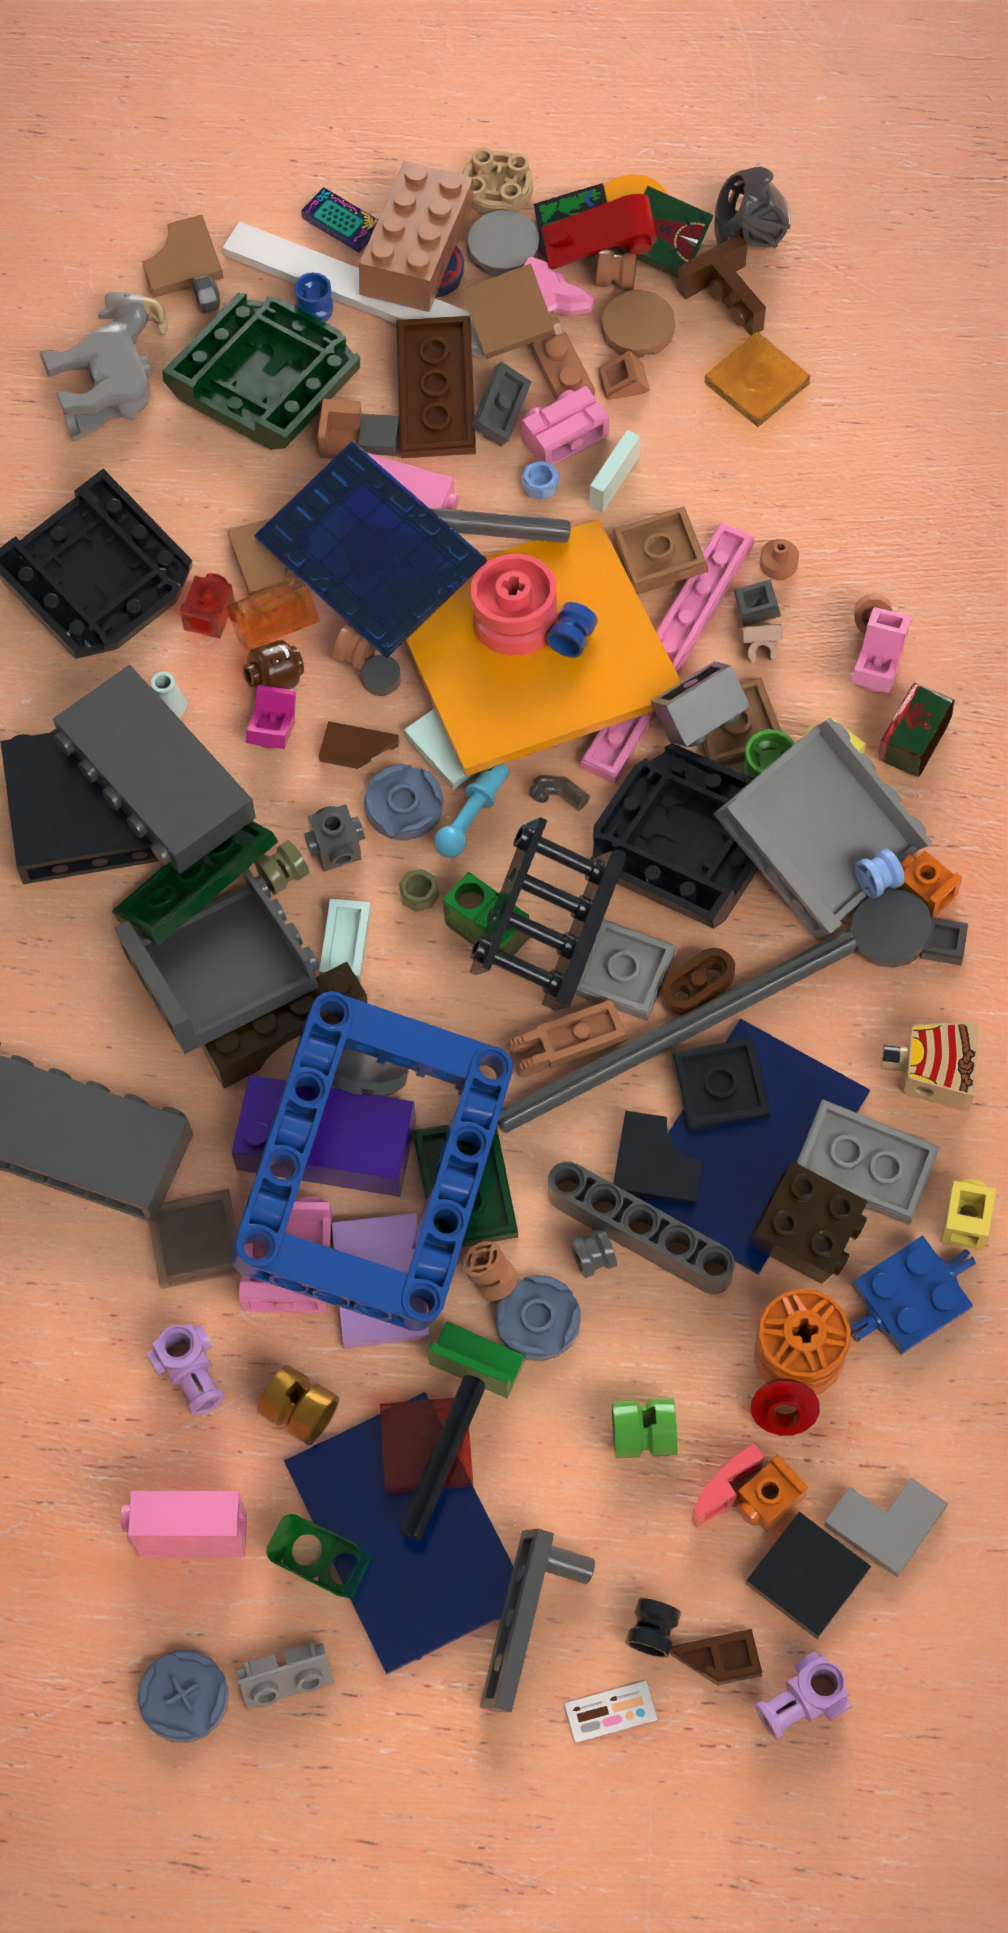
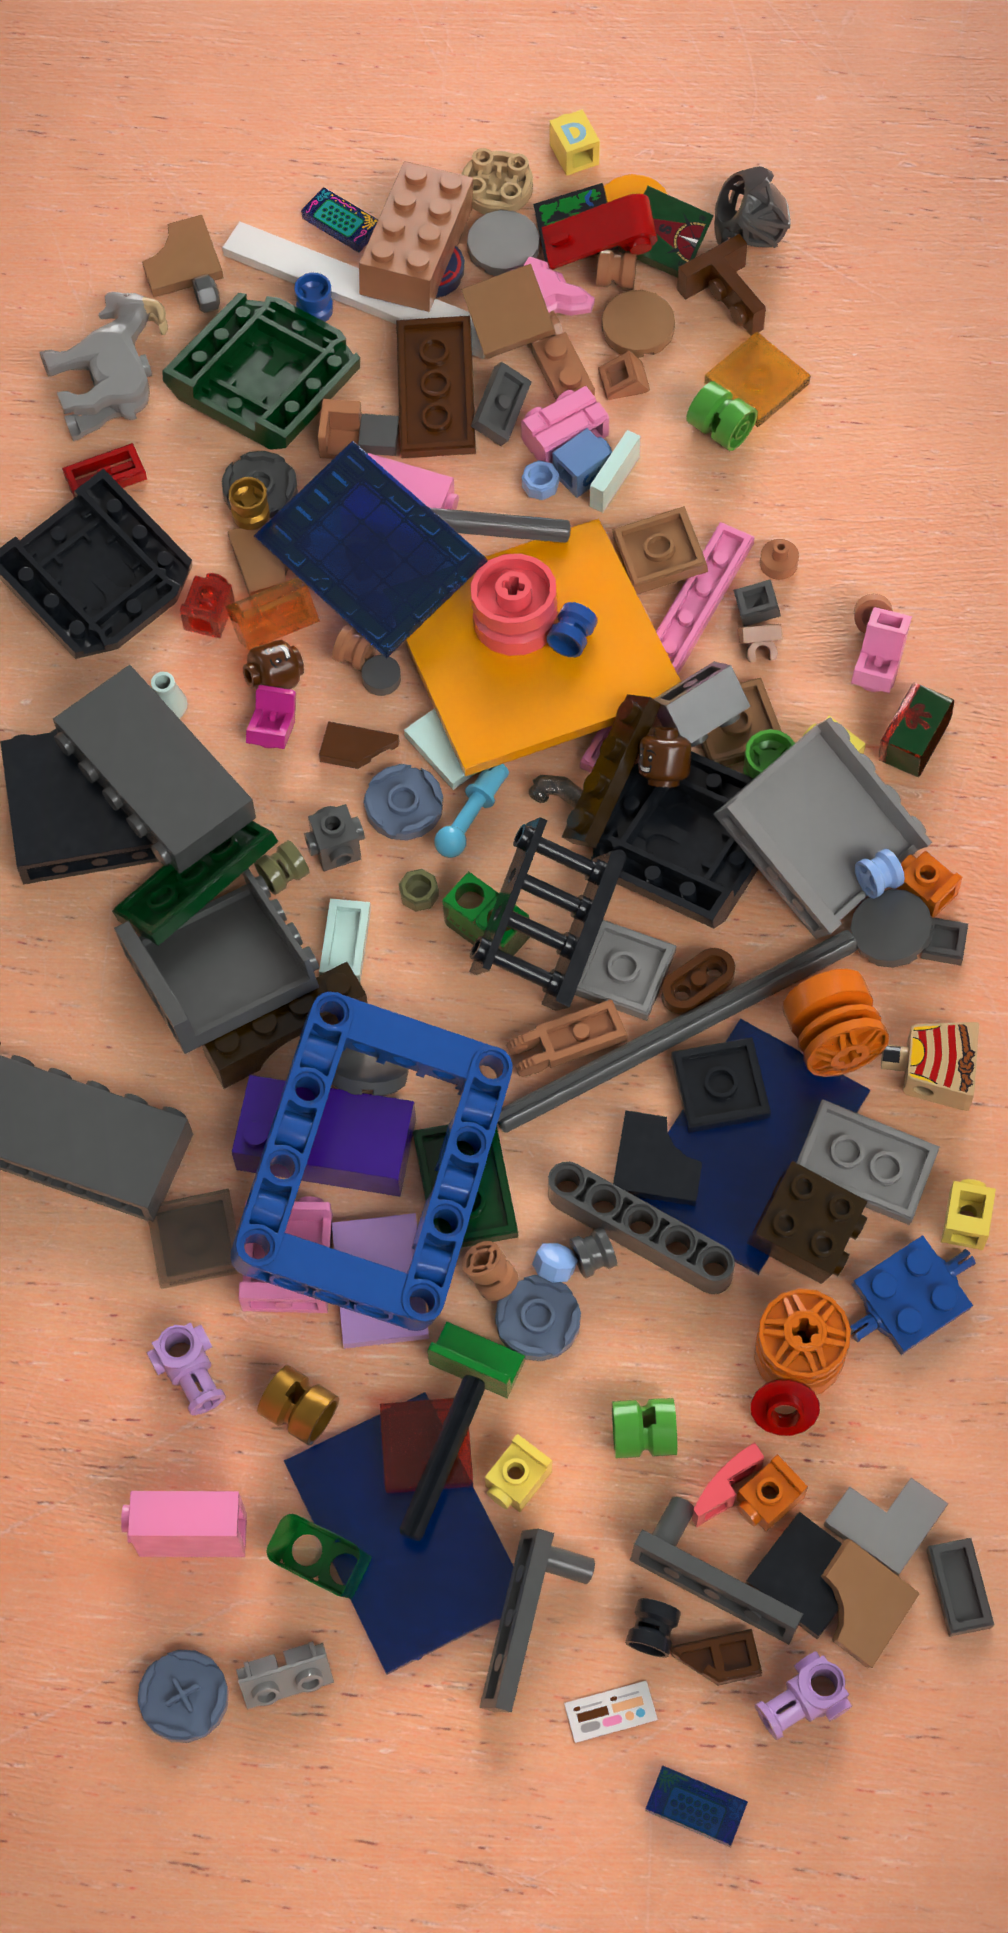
none -> red tile [62,443,147,498]
none -> dark grey tile [222,451,298,518]
none -> pearl gold wheel [229,477,270,530]
none -> light yellow brick [485,1434,552,1512]
none -> light blue tile [532,1243,578,1283]
none -> light yellow brick [550,109,600,176]
none -> medium blue brick [552,428,612,498]
none -> dark brown plate [562,694,661,848]
none -> dark grey piece [630,1497,803,1645]
none -> reddish brown head [638,727,692,787]
none -> clear blue tile [645,1765,748,1848]
none -> bright green wheel [686,381,758,451]
none -> orange wheel [783,969,889,1077]
none -> medium nougat tile [821,1539,920,1668]
none -> dark grey tile [927,1538,994,1637]

